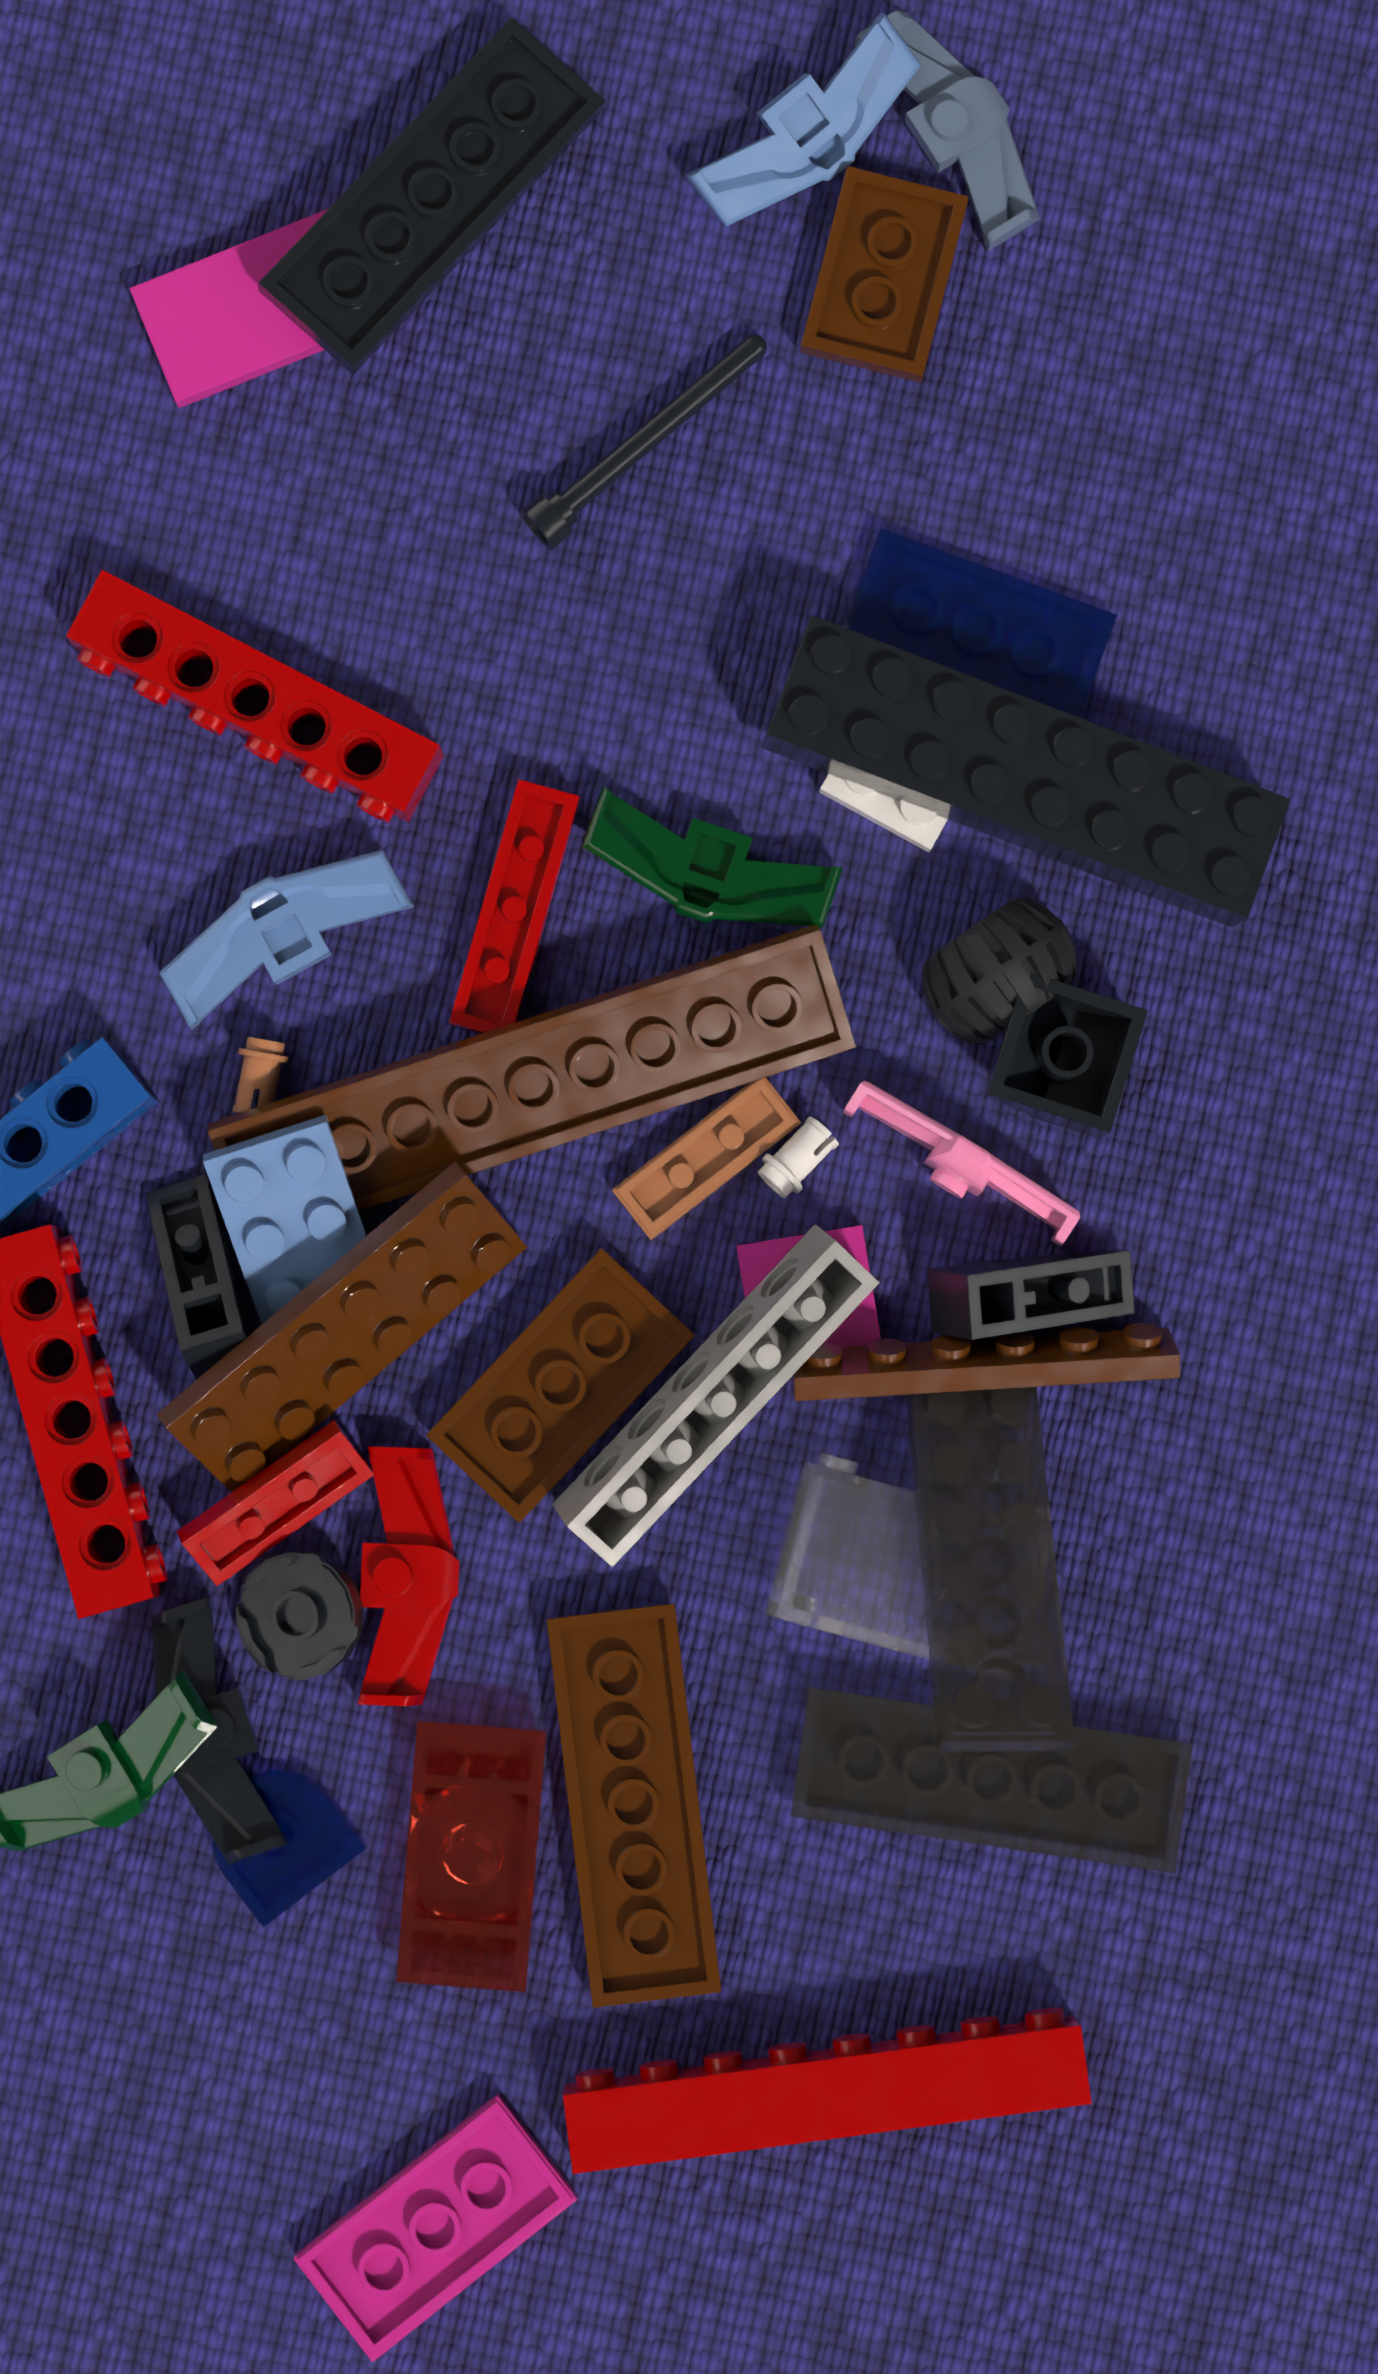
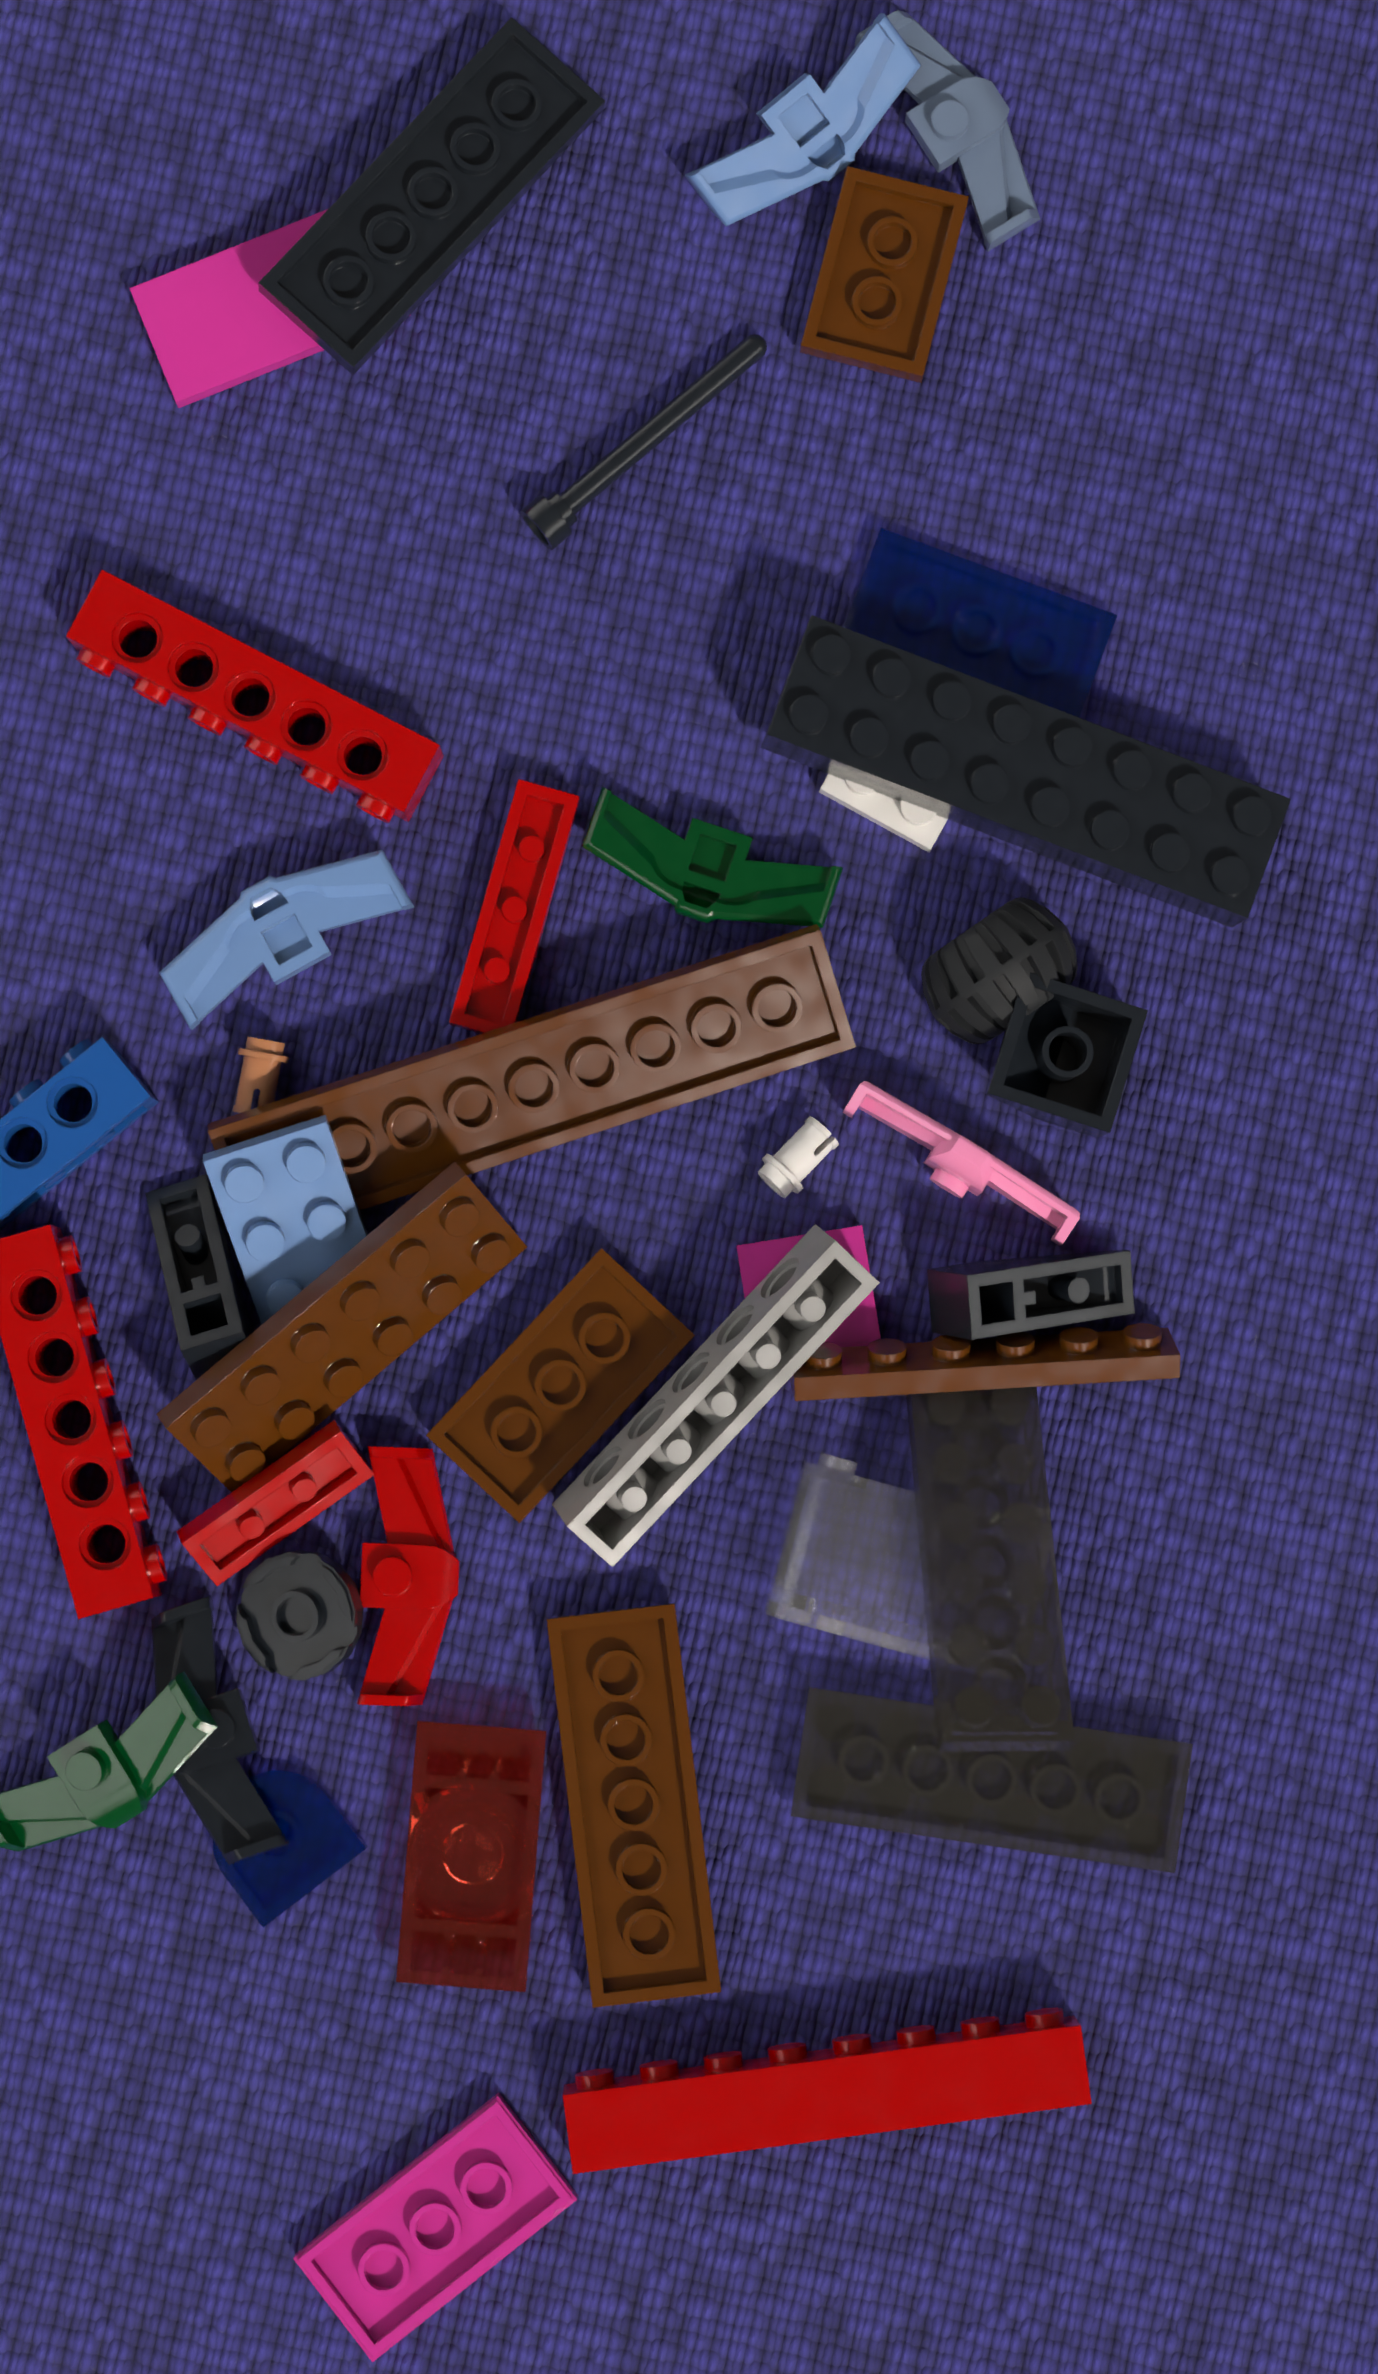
nougat tile [612,1077,801,1241] -> none

